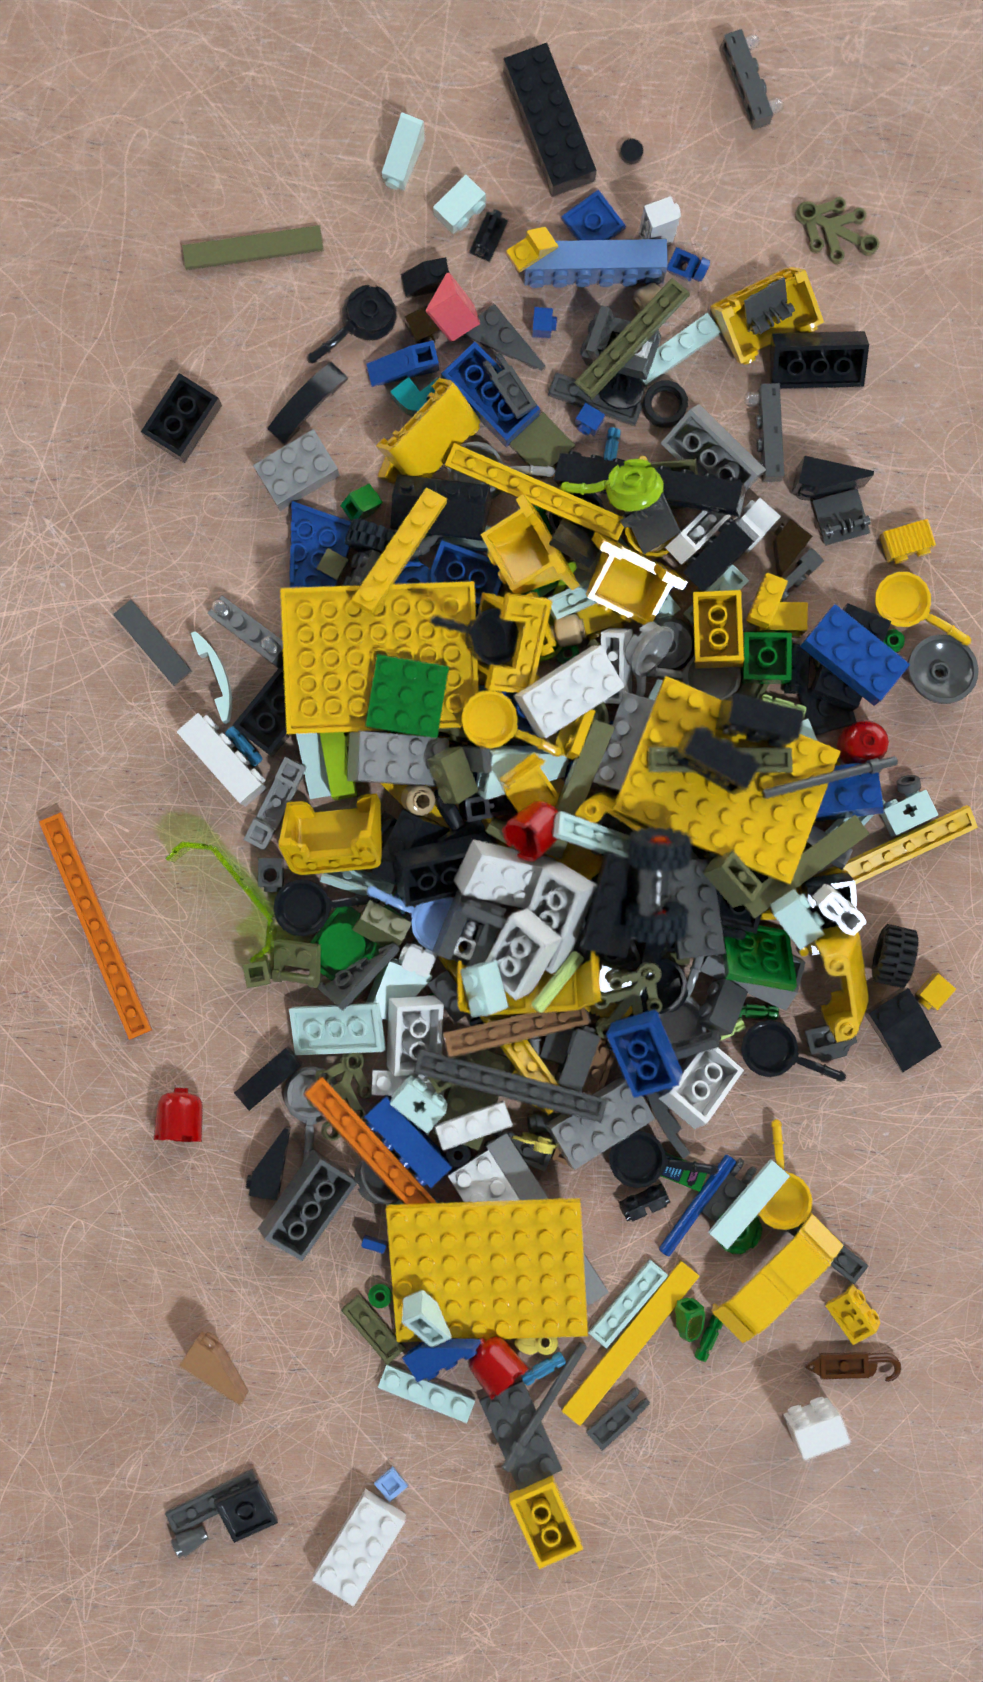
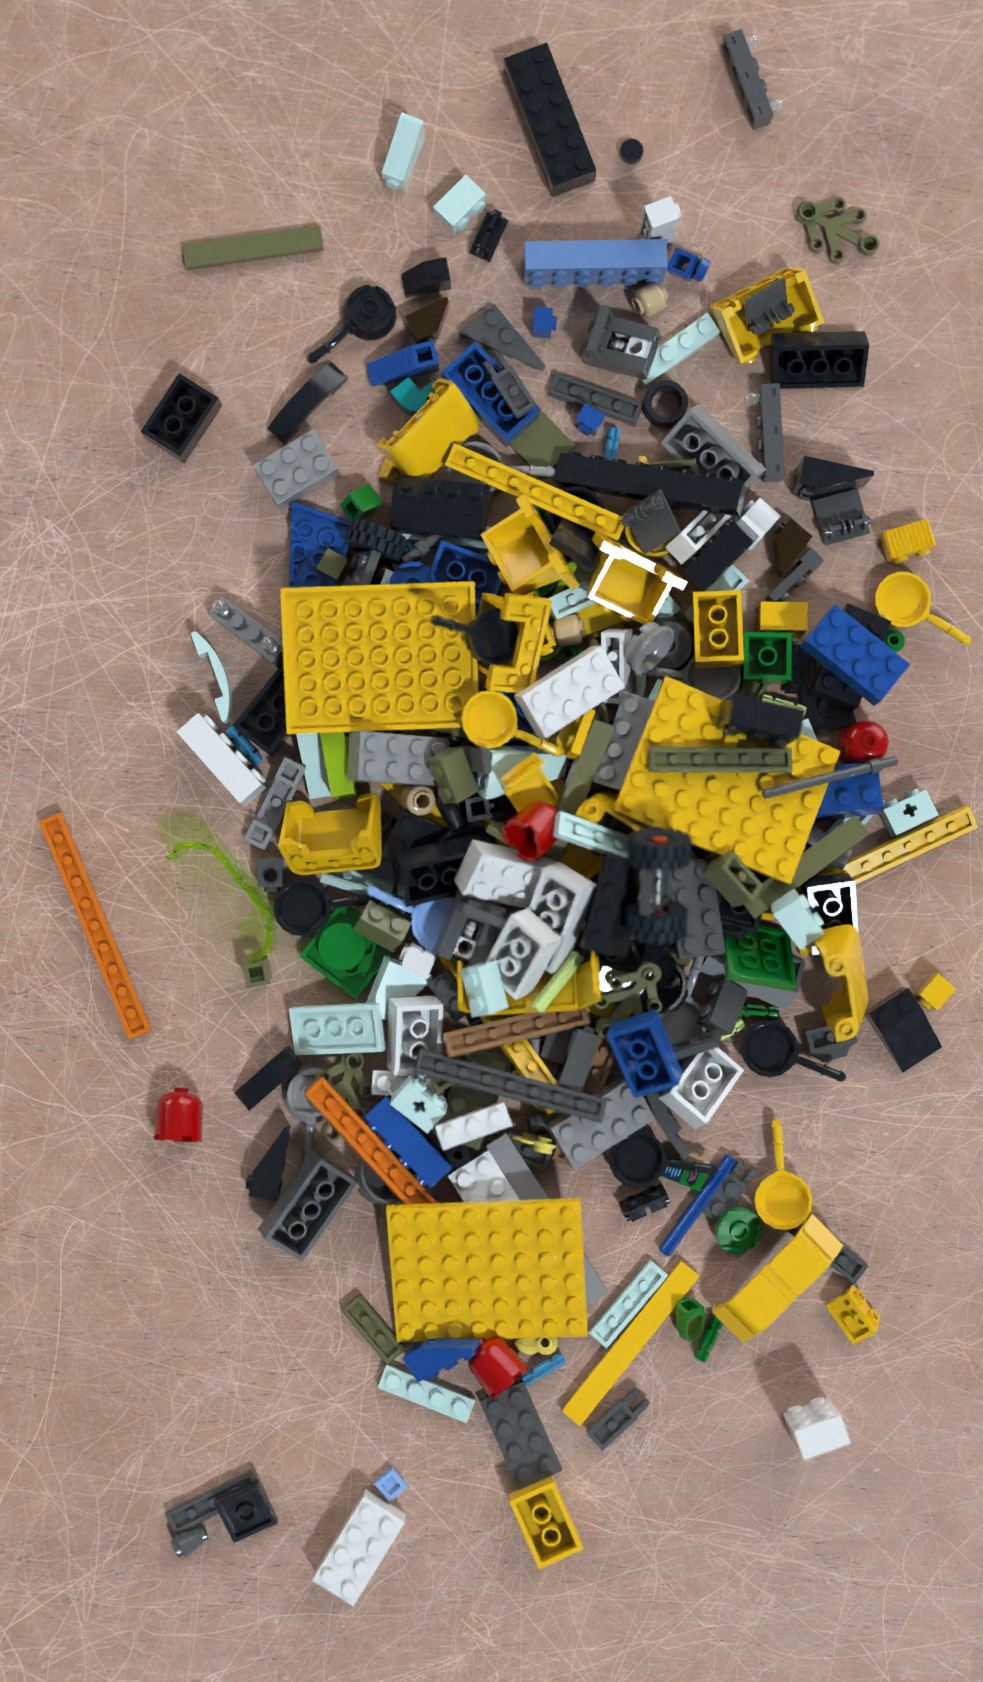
dark grey tile [113,599,192,686] -> none
medium nougat slope [179,1331,249,1406] -> none
olive plate [272,939,321,988] -> none
dark grey wing [317,942,401,1011] -> none
yellow plate [352,487,447,615] -> none
blue tile [361,1235,388,1254] -> none
green plate [366,654,449,738] -> none
green plate [368,1284,392,1308] -> none
light aqua slope [402,1290,451,1347] -> none
coral slope [425,273,480,341] -> none
dark grey bar [501,1342,587,1473] -> none
yellow slope [506,227,559,273] -> none
lime piece [560,459,664,511] -> none
blue tile [561,189,626,241] -> none
olive tile [574,278,690,400] -> none
black piece [598,373,644,410] -> none
black brick [671,726,761,795] -> none
light aqua tile [708,1159,790,1249] -> none
yellow brick [746,573,788,629] -> none
reddish brown plate [804,1352,901,1382] -> none
white brick [812,884,866,935] -> none
black tyre [872,924,919,988] -> none
dark grey tile [896,775,921,794] -> none
dark grey dish [908,635,979,704] -> none

